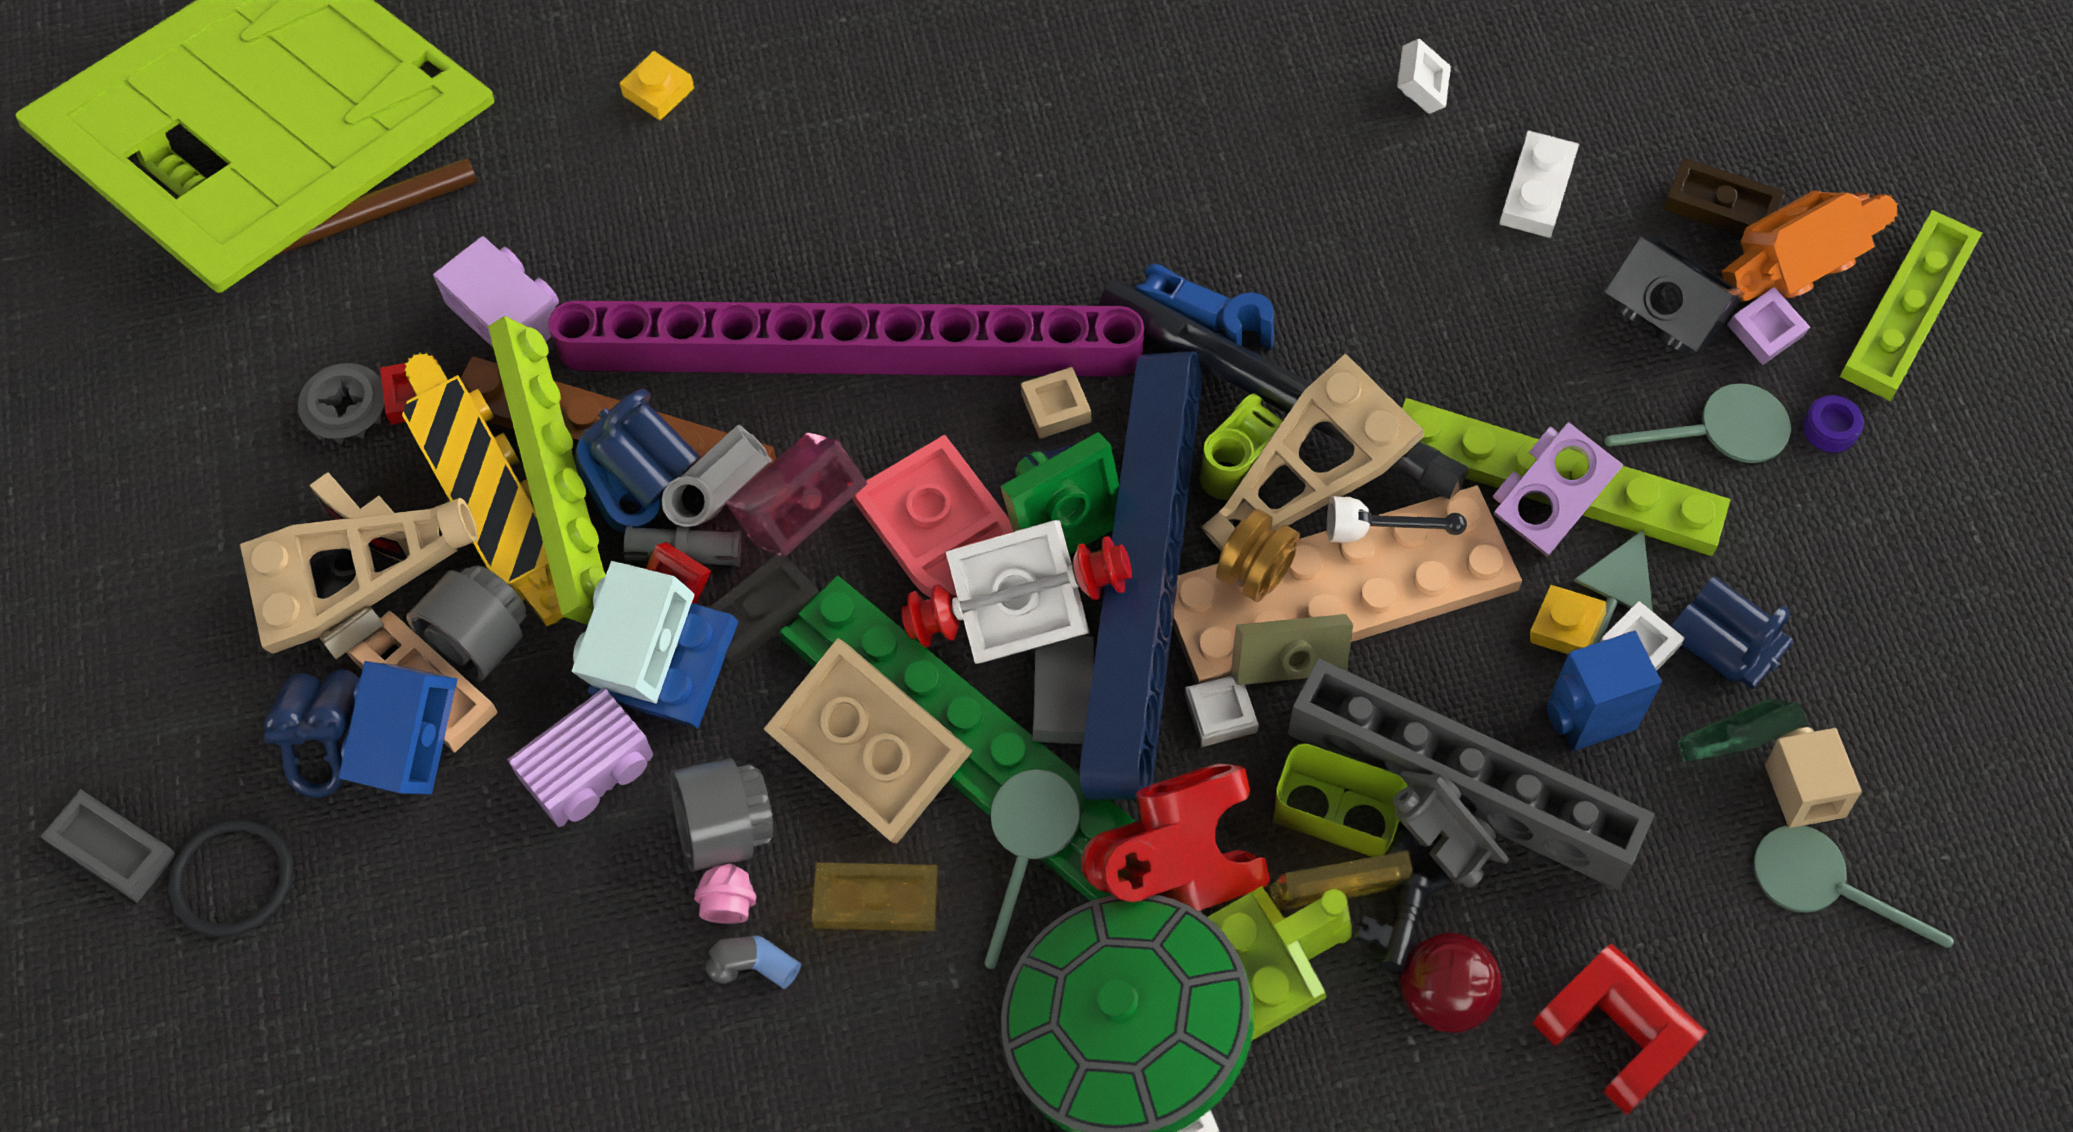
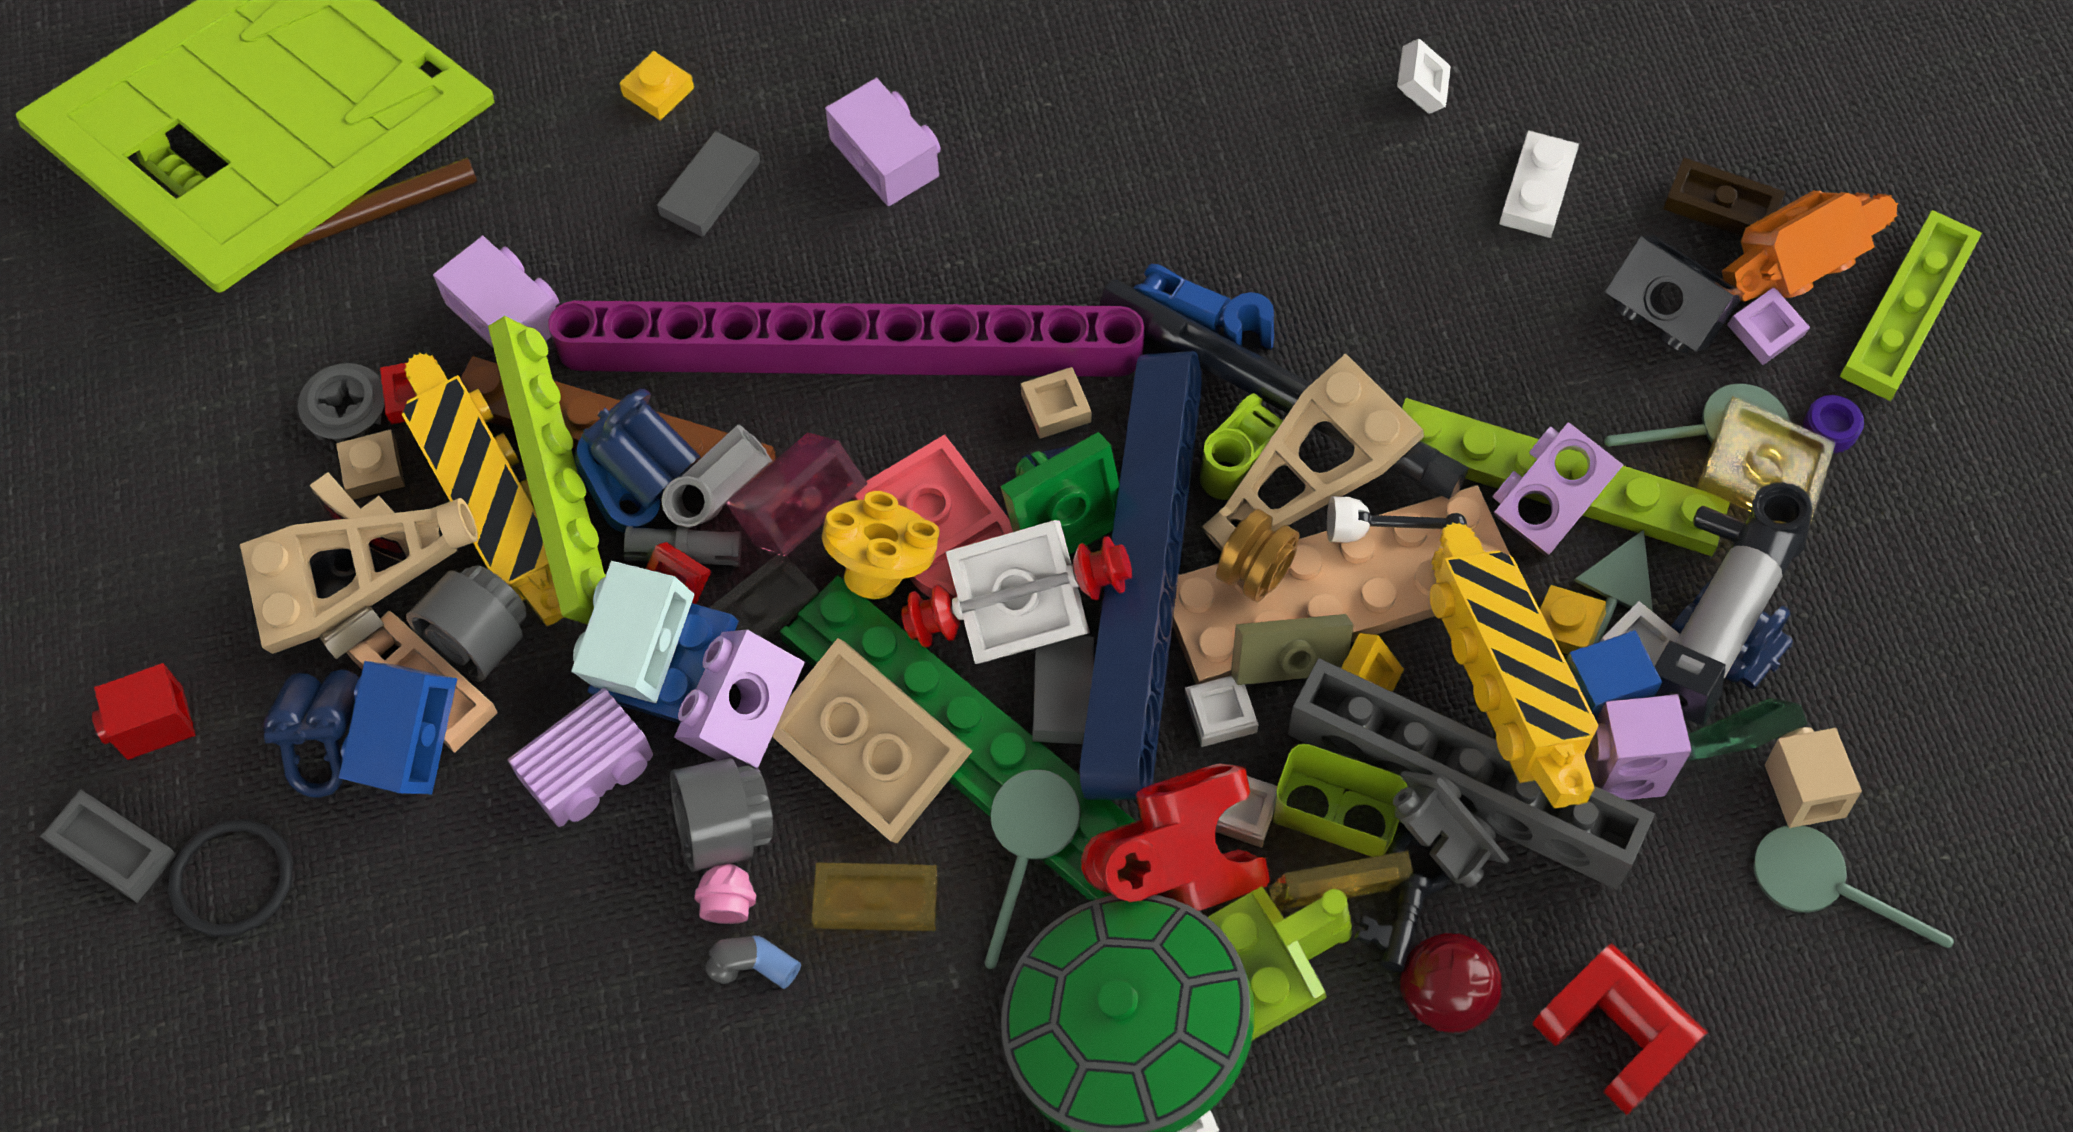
none -> red brick [92,663,196,760]
none -> tan plate [336,430,405,500]
none -> dark grey tile [657,131,760,237]
none -> lavender brick [674,630,805,768]
none -> yellow plate [822,491,940,599]
none -> lavender brick [825,78,940,207]
none -> white tile [1215,776,1277,848]
none -> yellow plate [1341,633,1404,692]
none -> yellow hinge [1430,522,1599,808]
none -> lavender brick [1584,695,1692,800]
none -> piece [1654,482,1813,726]
none -> clear yellow tile [1697,396,1836,524]

